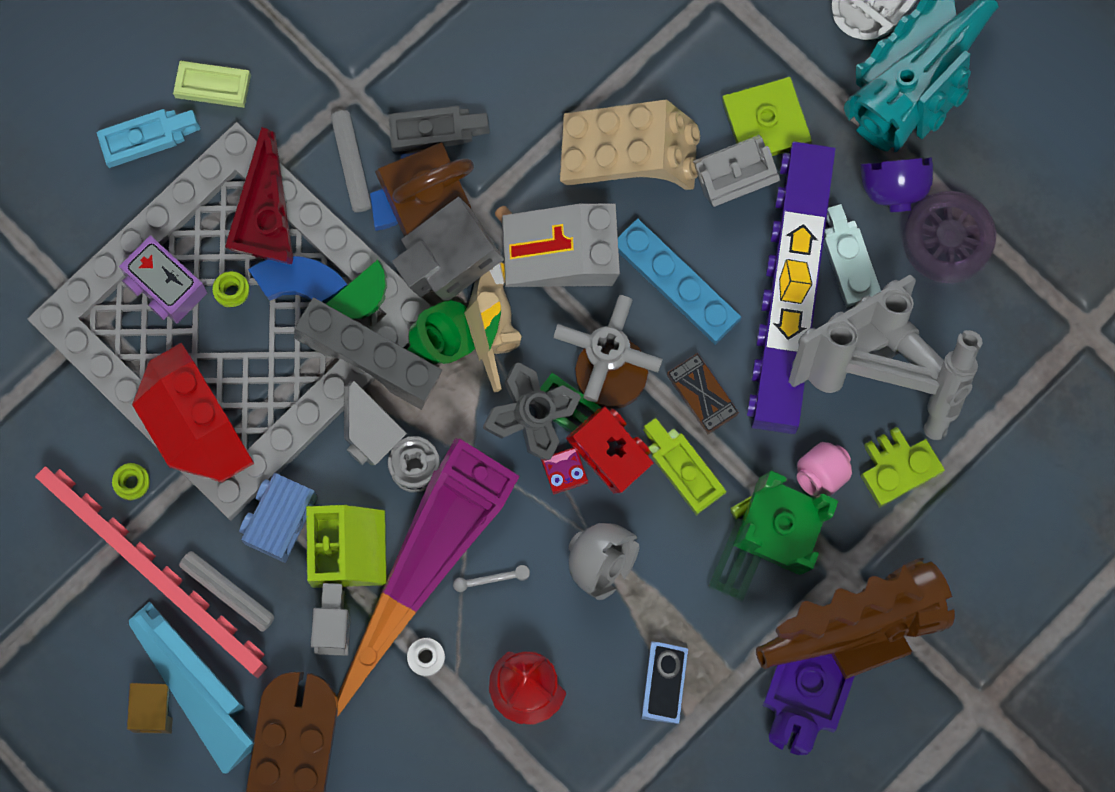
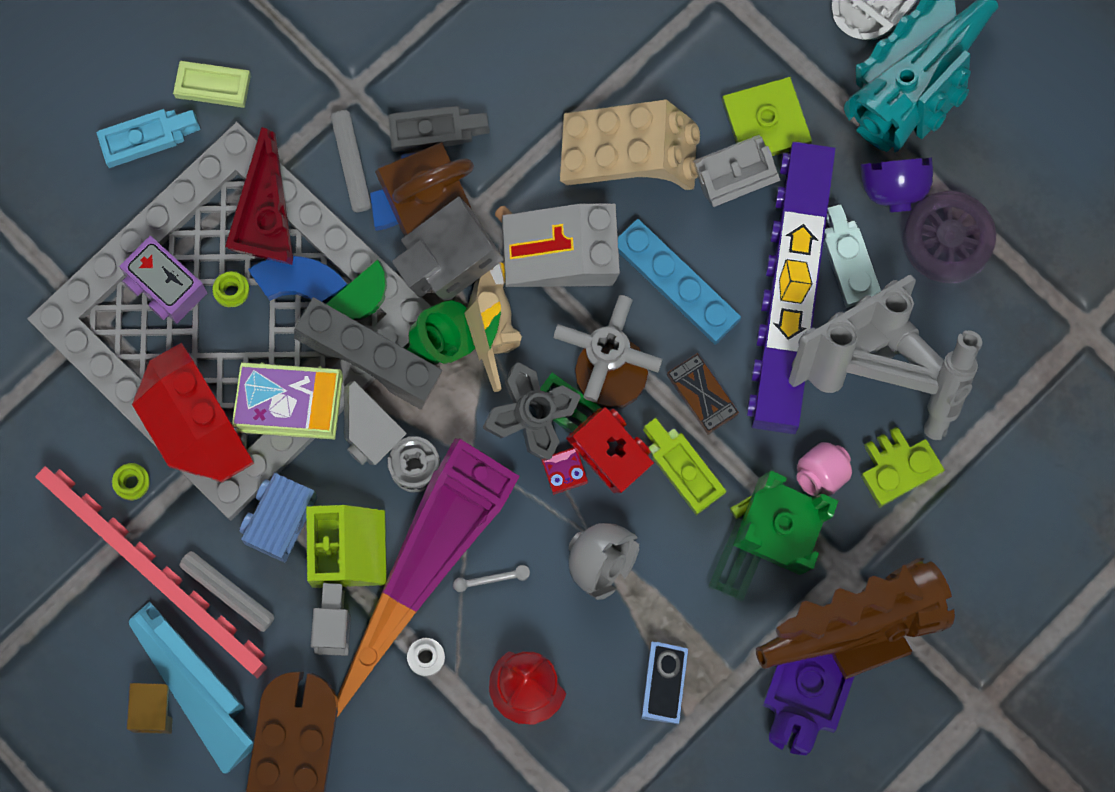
none -> piece [232,362,343,440]

